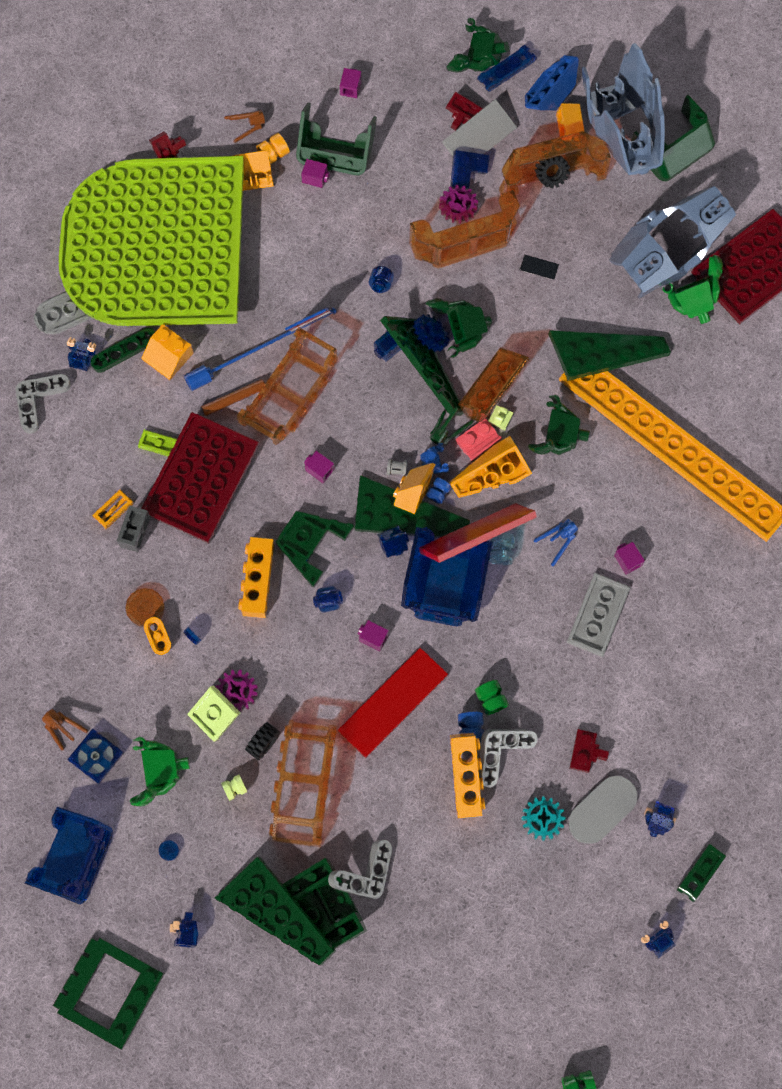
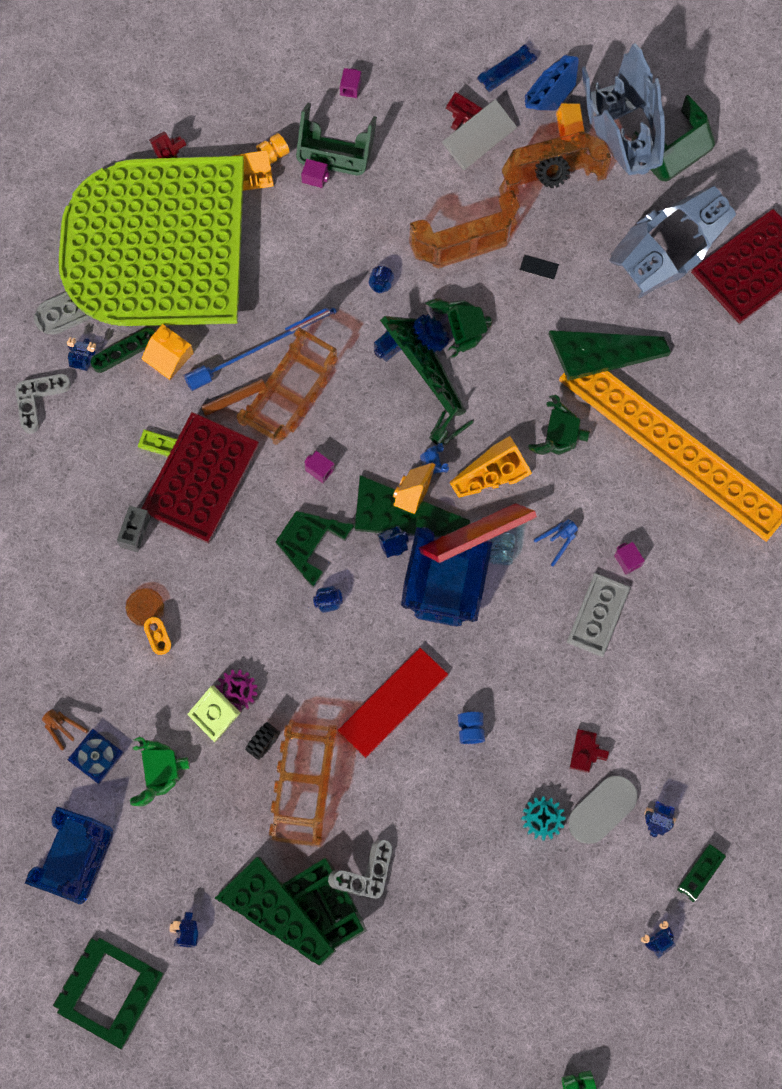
light orange tile [92,490,134,529] -> none
clear blue tile [159,840,180,861] -> none
clear blue tile [183,627,202,645] -> none
yellowish green wheel [221,774,247,801] -> none
dark orange plant [224,110,265,143] -> none
light orange brick [238,537,274,618] -> none
magenta brick [357,620,389,652] -> none
light grey bush [387,459,407,476] -> none
blue wheel [426,477,452,504] -> none
magenta gear [439,185,478,224] -> none
dark green torso [446,18,510,73] -> none
clear blue plate [450,150,489,189] -> none
light orange brick [450,733,485,818] -> none
coral plate [455,418,502,461] -> none
clear orange slope [458,347,529,423] -> none
green wheel [474,680,509,716] -> none
light grey beam [478,729,538,788] -> none
yellowish green tile [488,405,513,431] -> none
green torso [662,255,723,324] -> none

